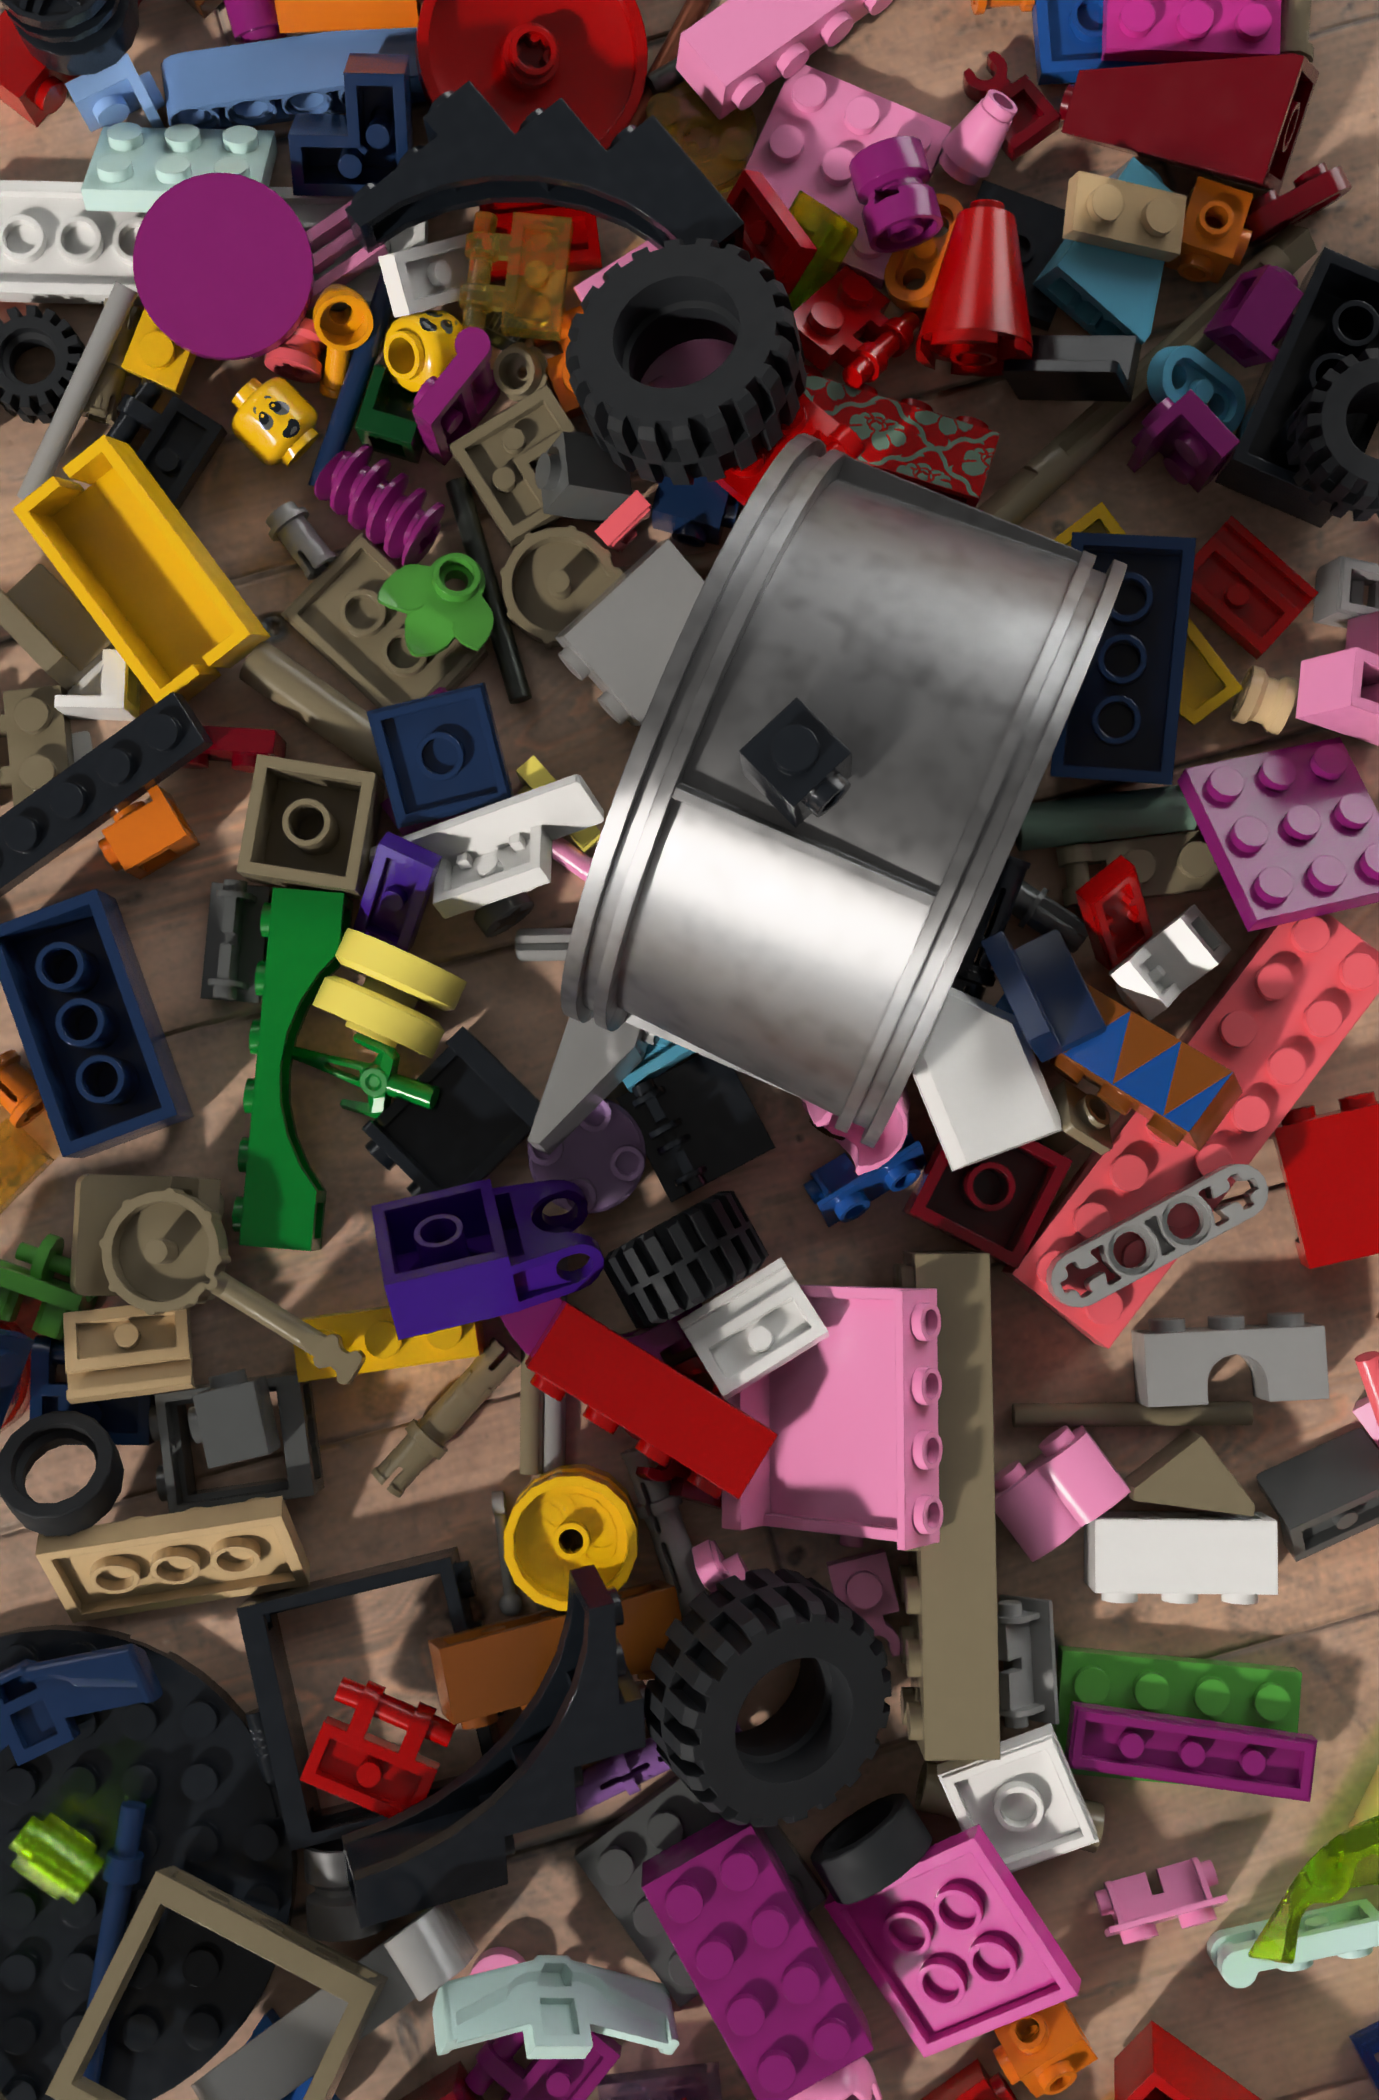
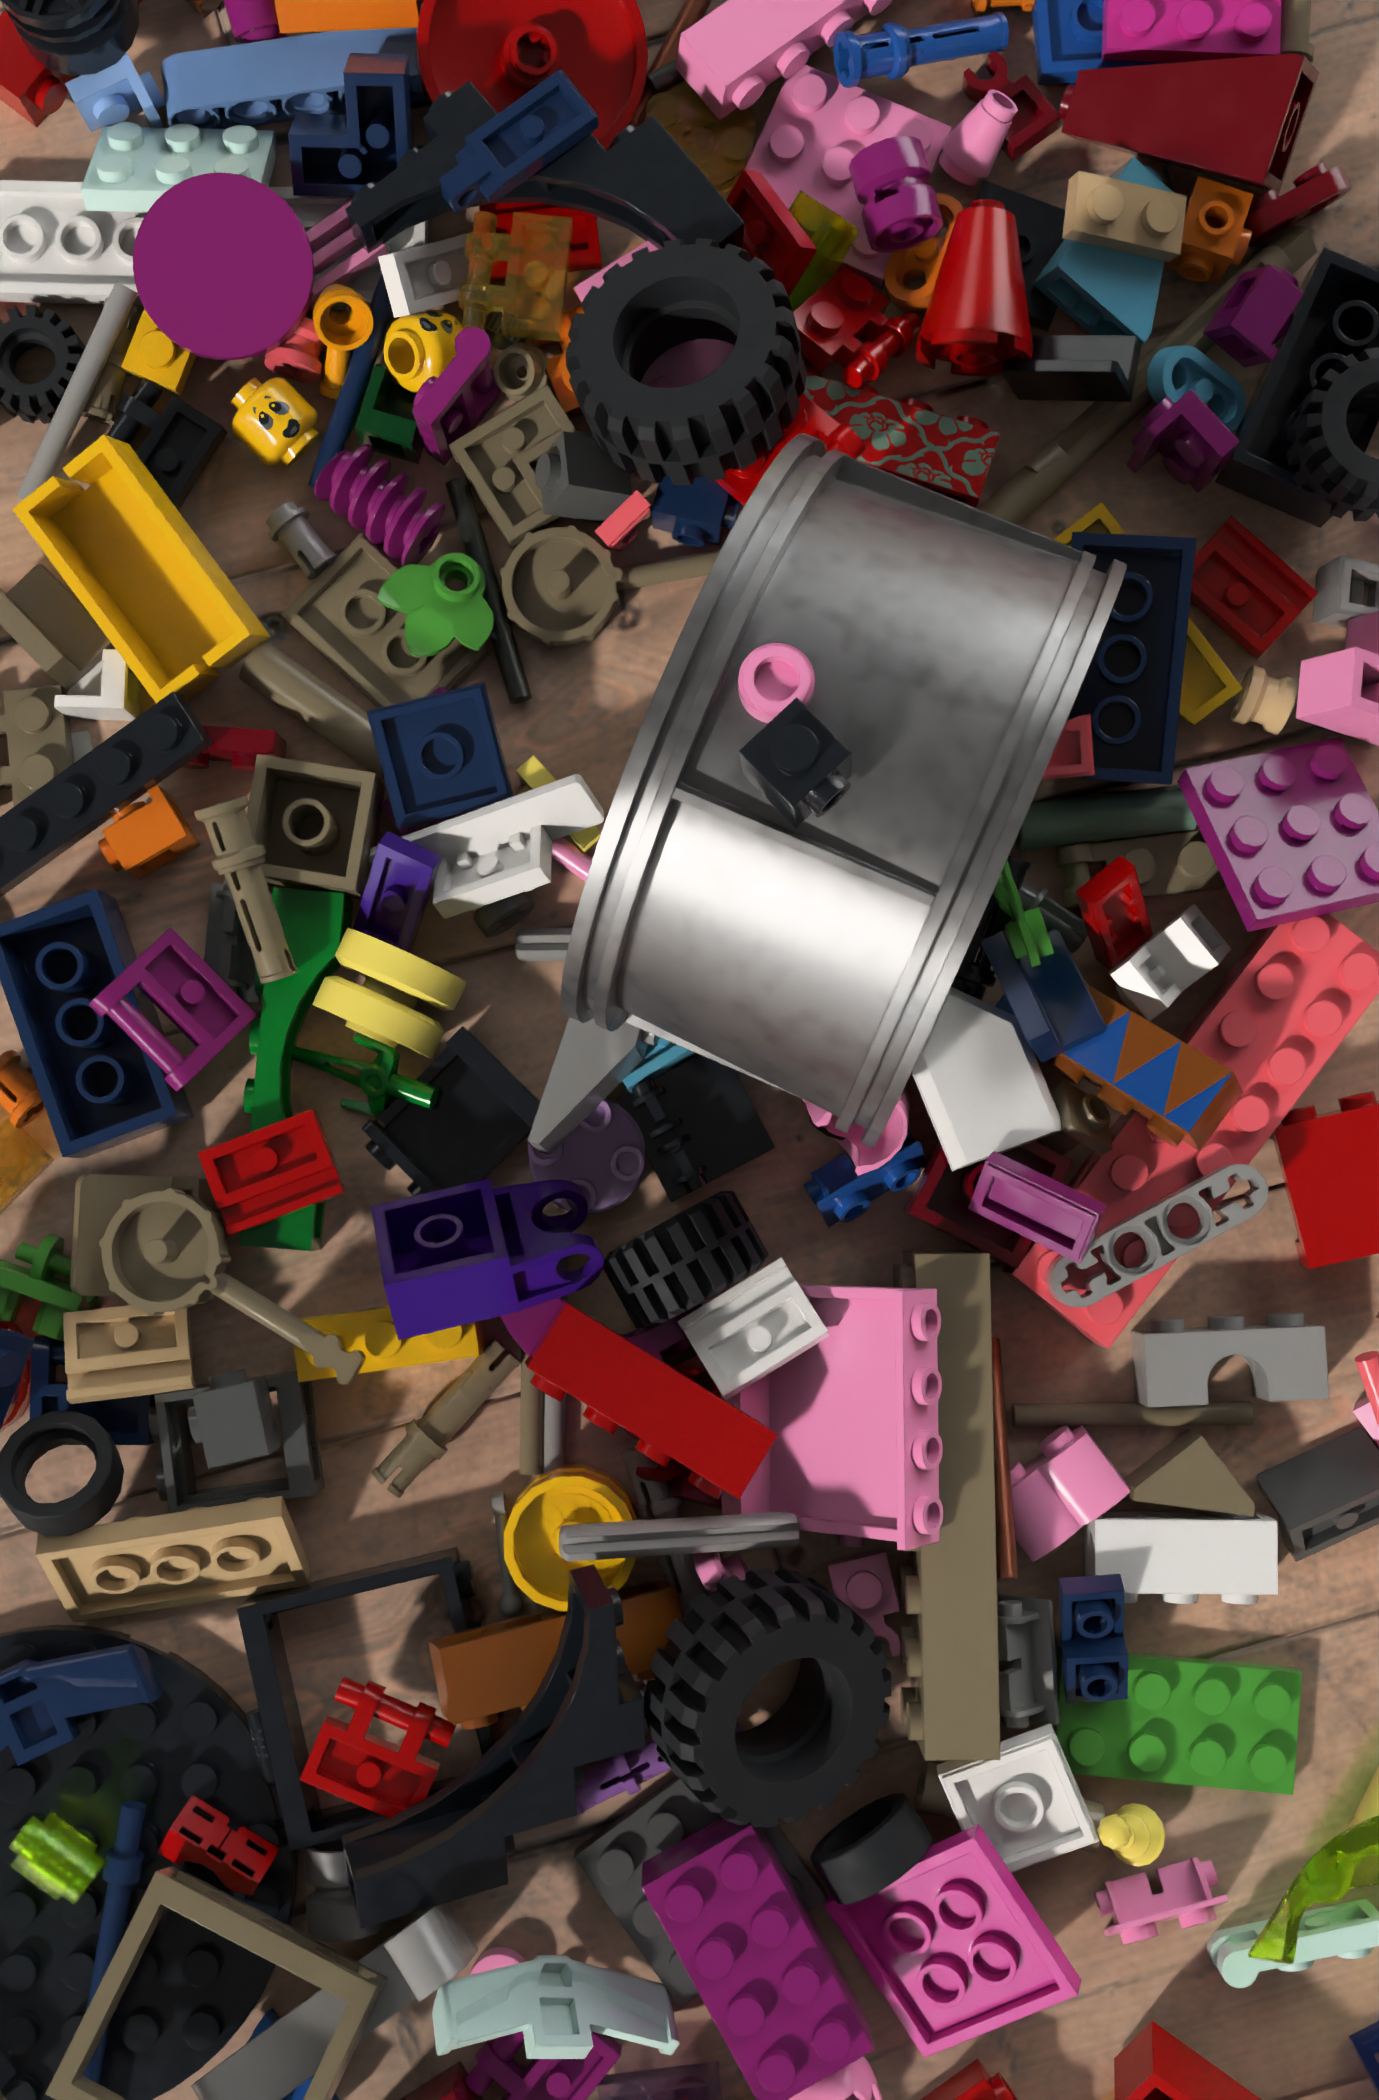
light grey brick [554,539,705,726] -> none
orange brick [993,2001,1098,2099] -> none
magenta tile [1064,1701,1317,1802] -> none
none -> magenta plate [88,928,256,1092]
none -> red piece [158,1795,280,1896]
none -> dark tan pin [194,795,298,984]
none -> red plate [198,1109,347,1236]
none -> dark blue hinge [439,70,599,214]
none -> light grey axle [558,1511,799,1562]
none -> bright pink tile [738,643,815,723]
none -> blue pin [833,12,1009,88]
none -> magenta tile [968,1151,1107,1264]
none -> copper bar [992,1337,1019,1582]
none -> bright green plate [993,861,1054,967]
none -> coral tile [1042,714,1095,780]
none -> dark blue slope [1059,1574,1128,1703]
none -> light yellow piece [1097,1803,1165,1867]

